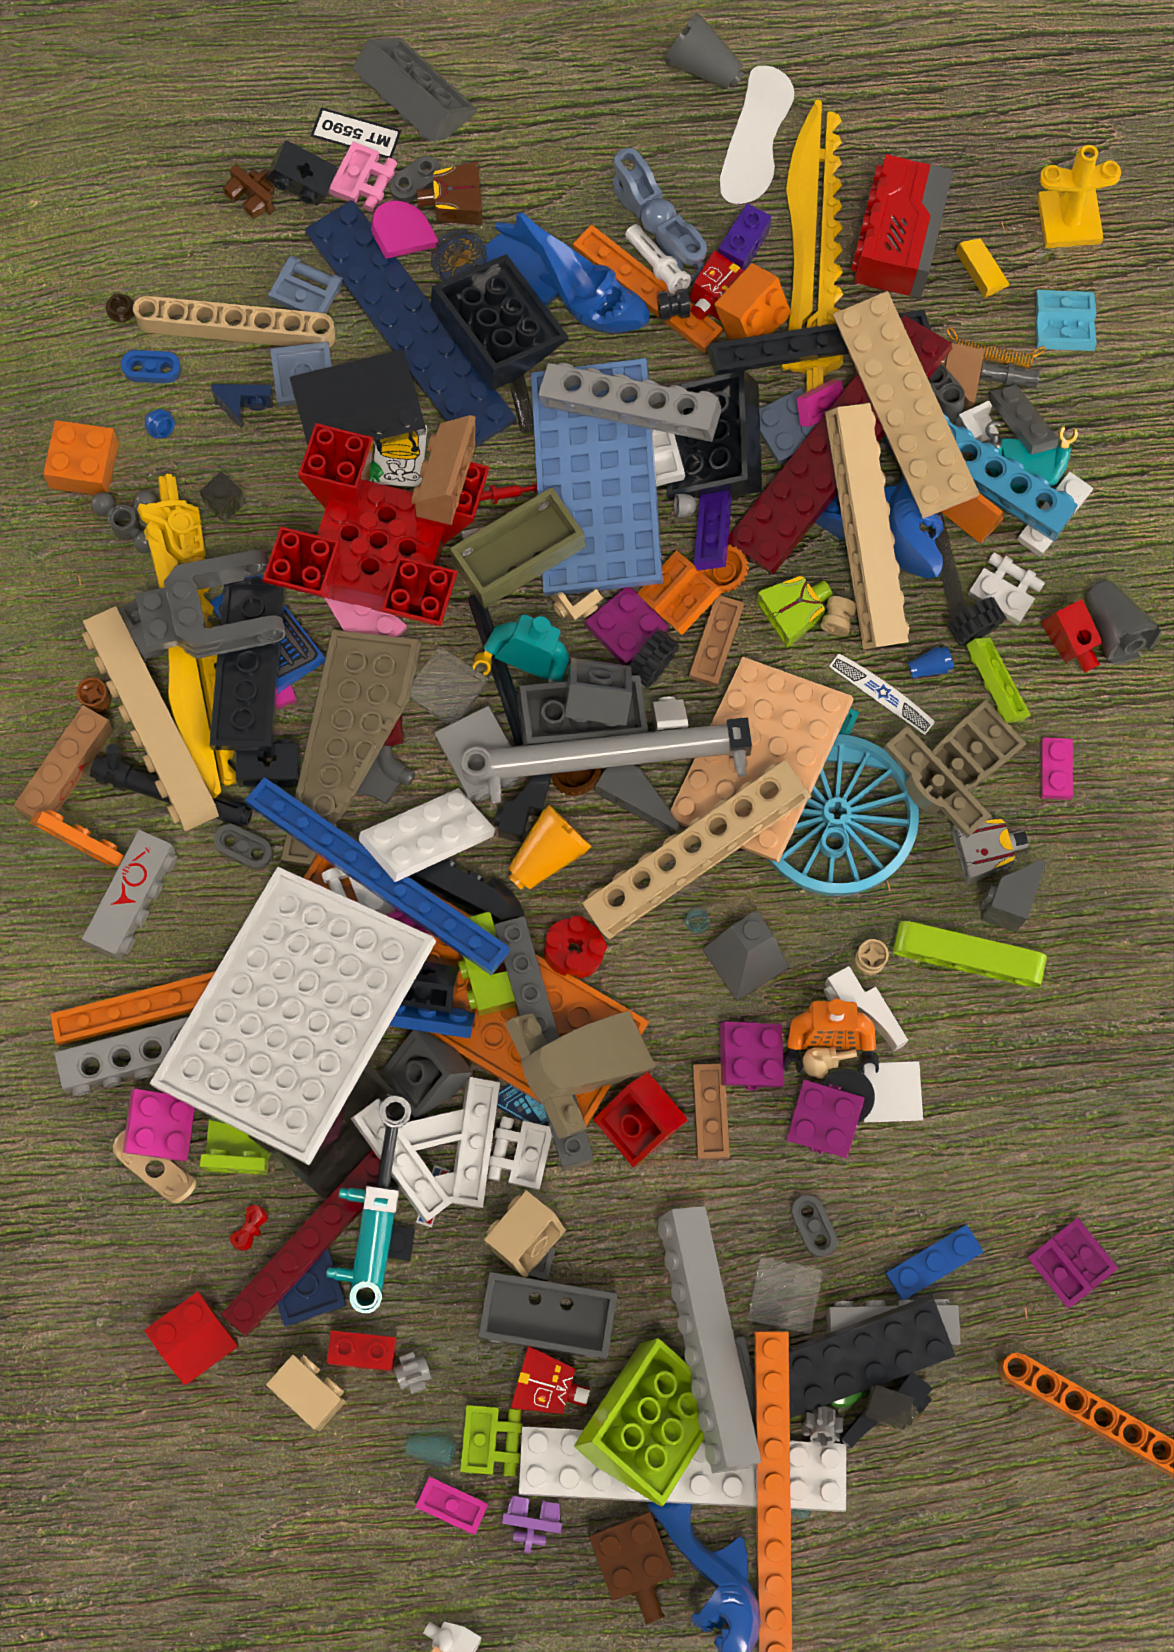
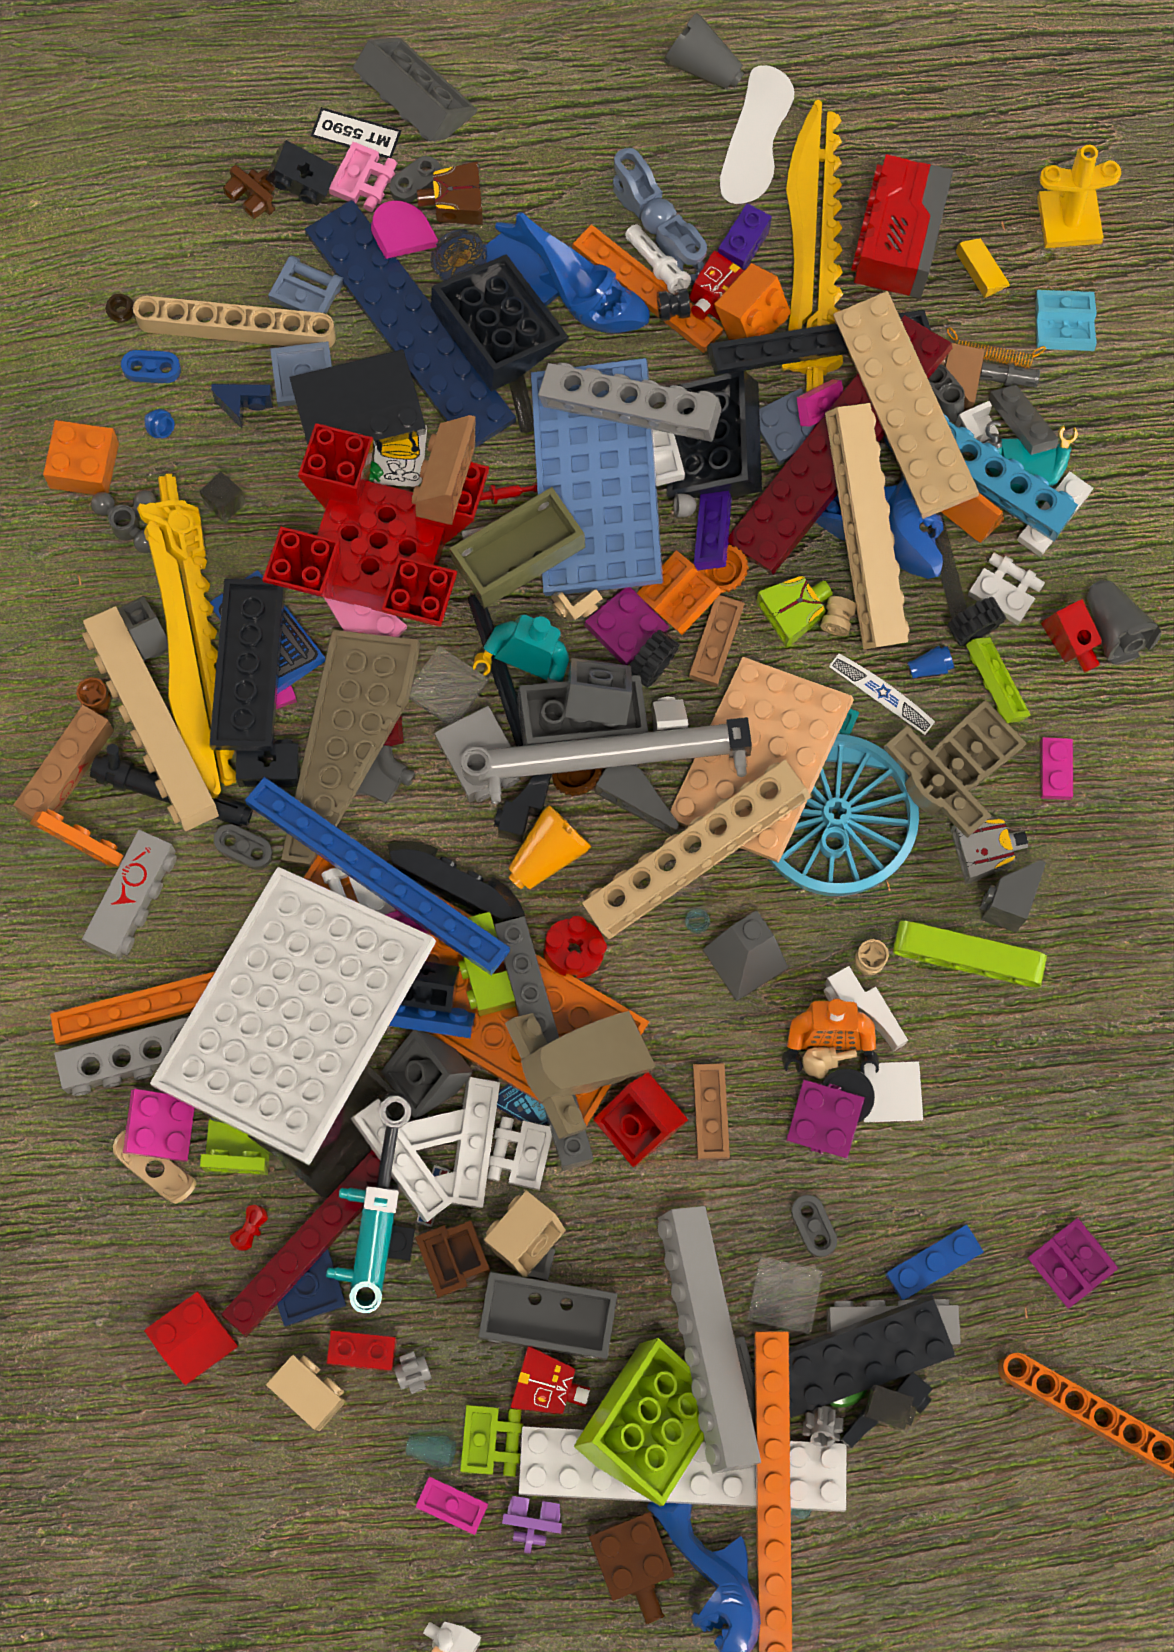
dark grey plate [135,550,286,659] -> none
white plate [359,788,495,882] -> none
magenta plate [720,1021,784,1091] -> none
none -> reddish brown plate [415,1220,490,1298]

